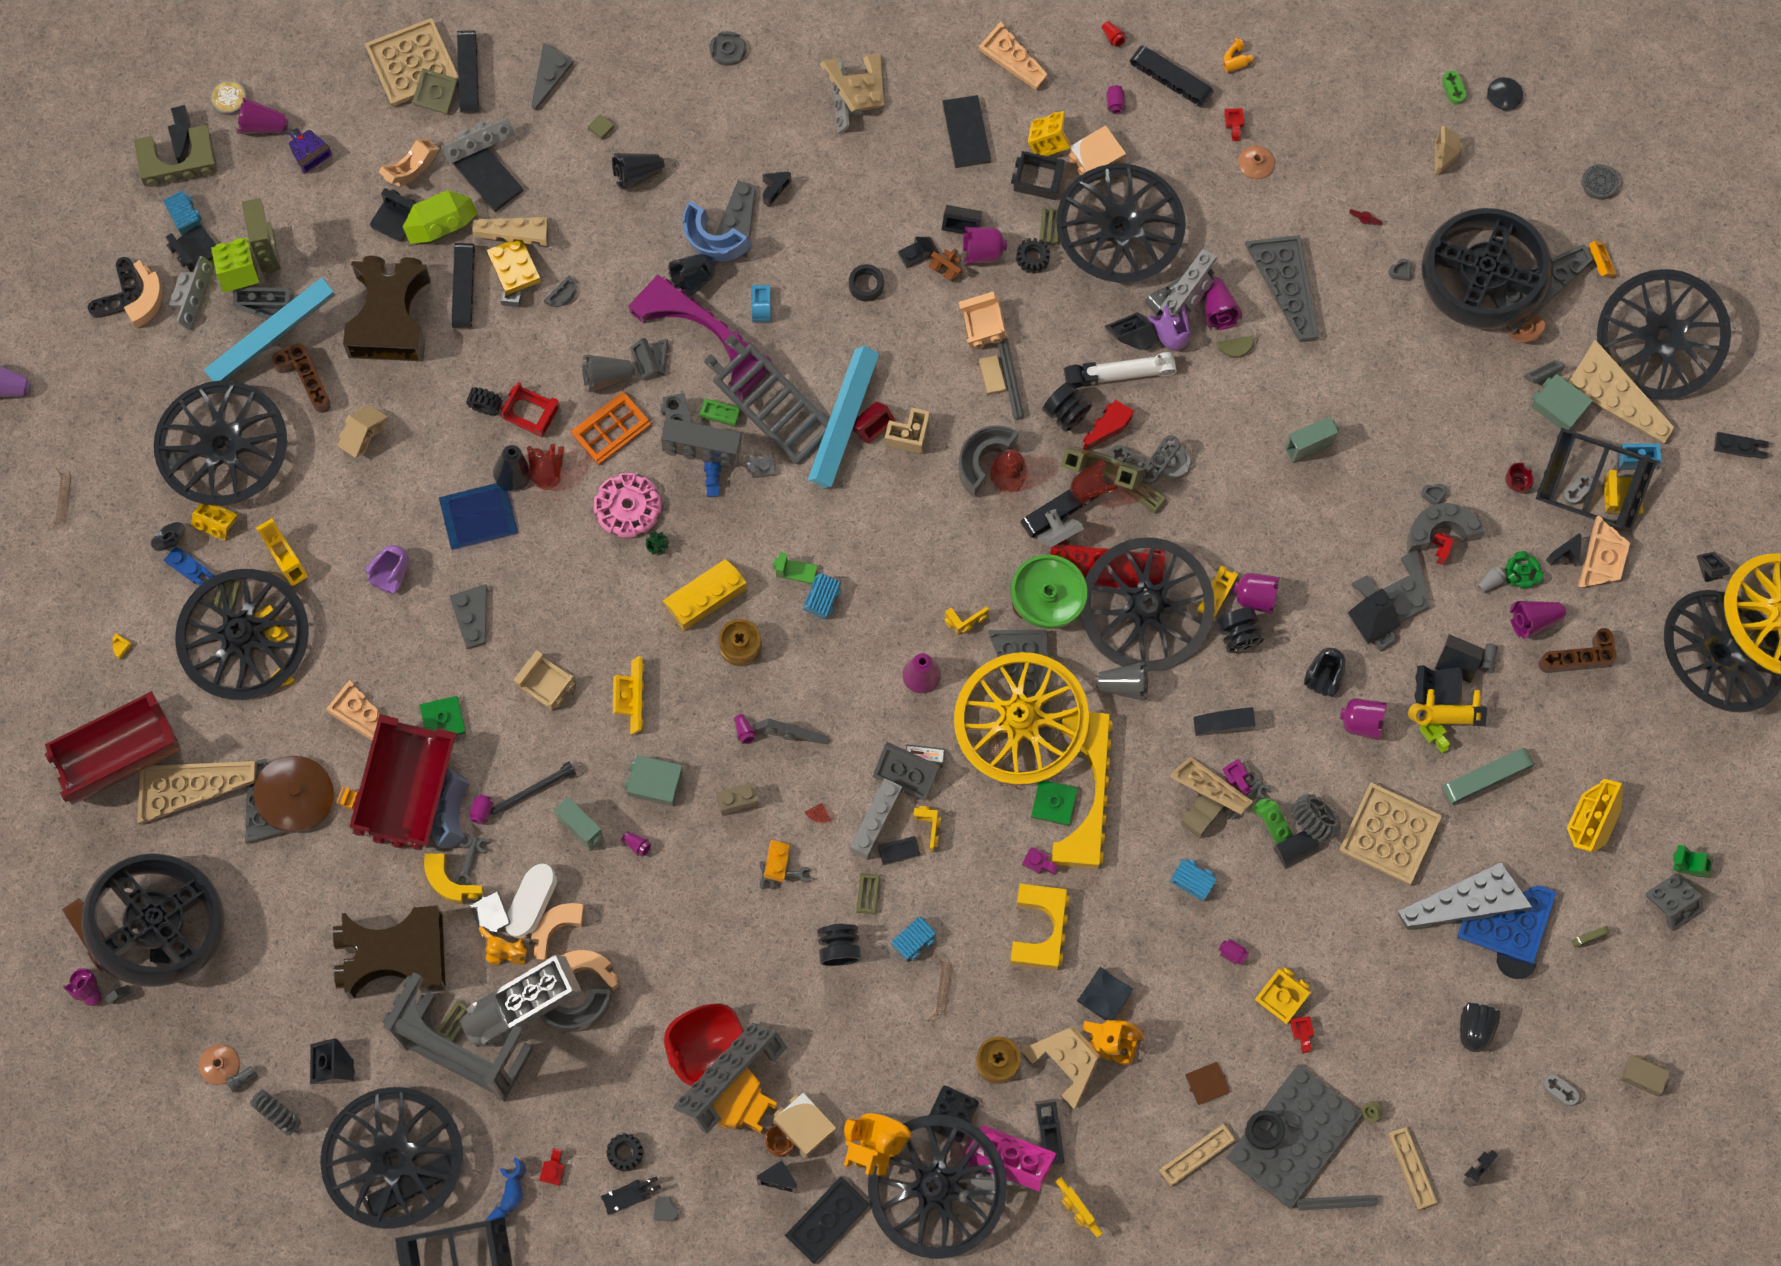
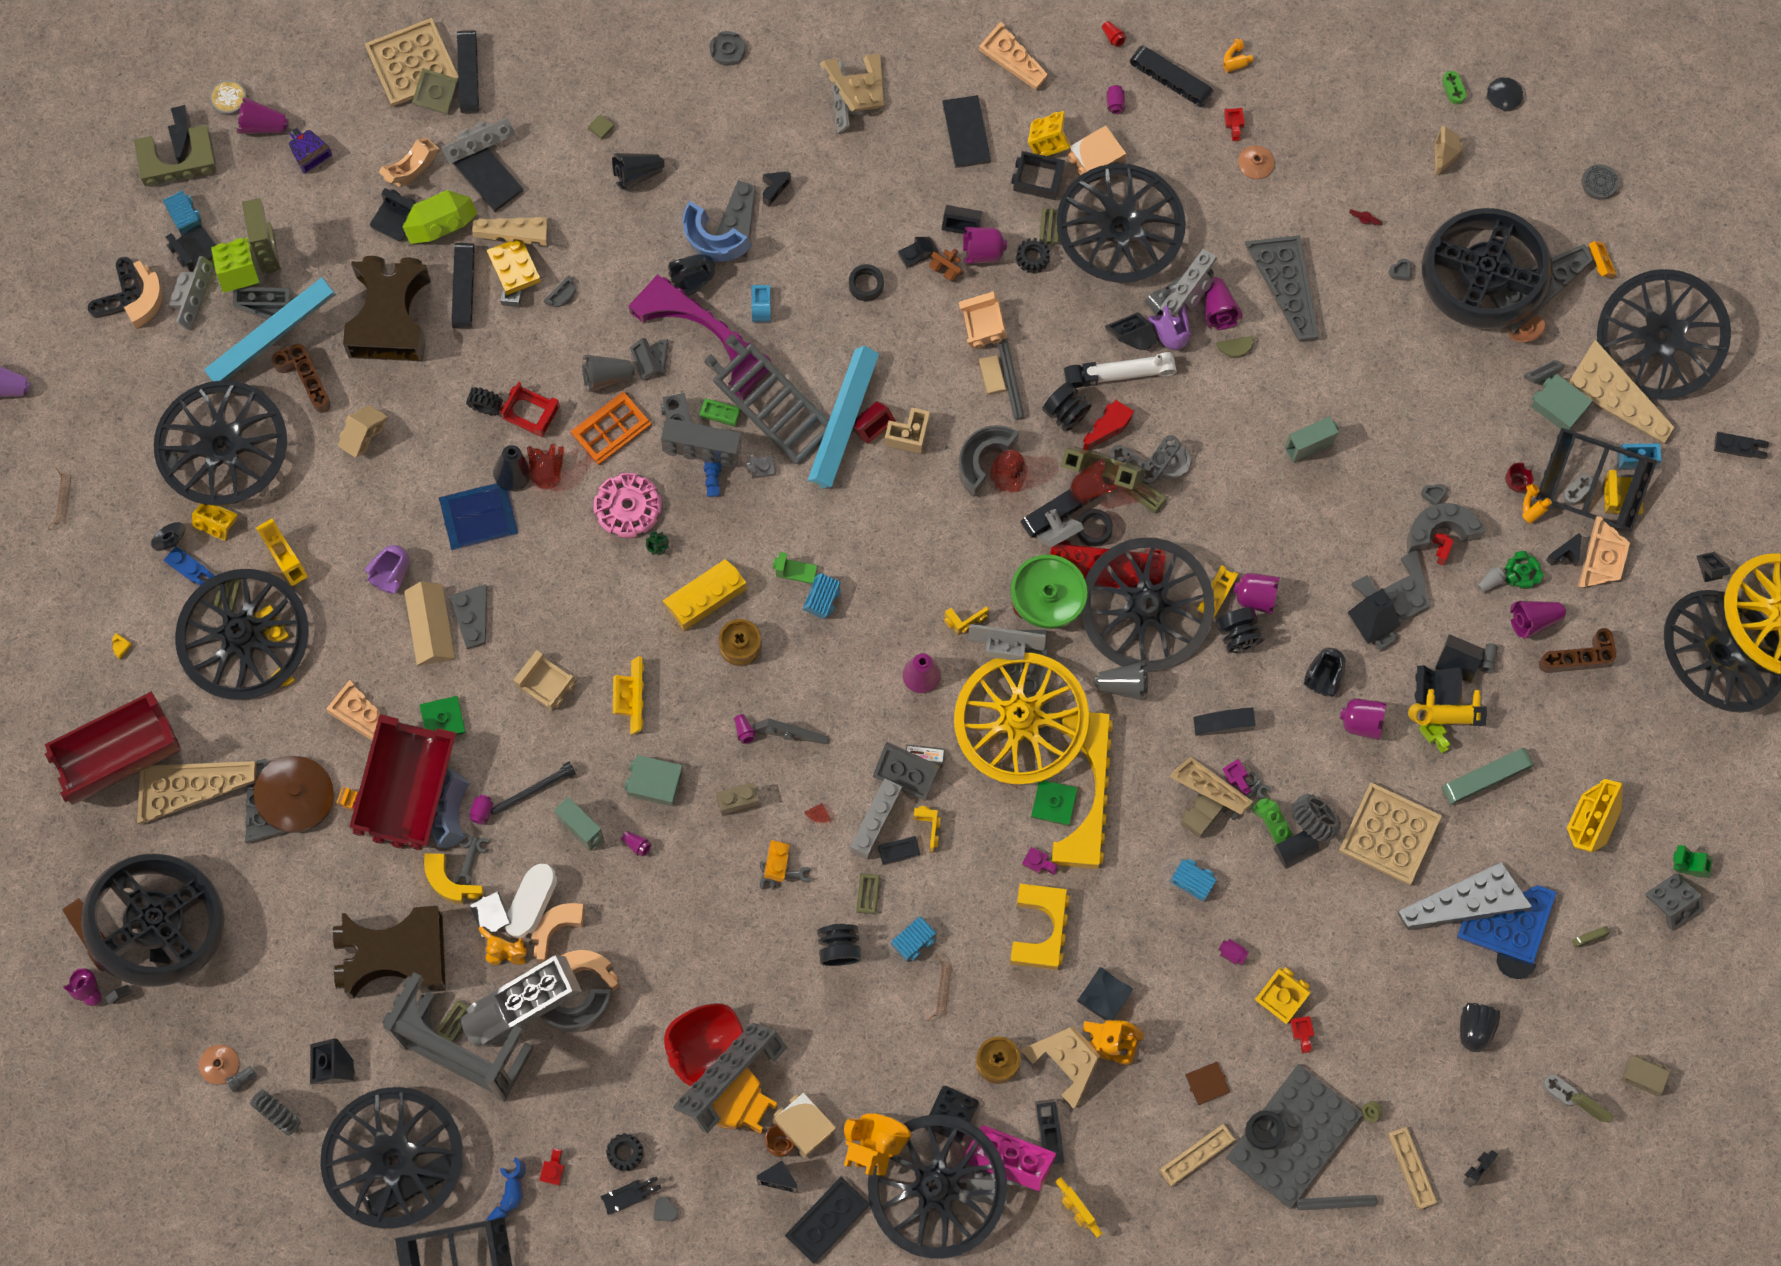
dark grey wing [531,43,573,111] -> none
none -> tan slope [404,582,455,666]
none -> light grey bracket [968,624,1046,660]
none -> black tyre [1077,509,1113,547]
none -> light orange plant [1522,483,1552,524]
none -> olive tile [1571,1093,1614,1122]

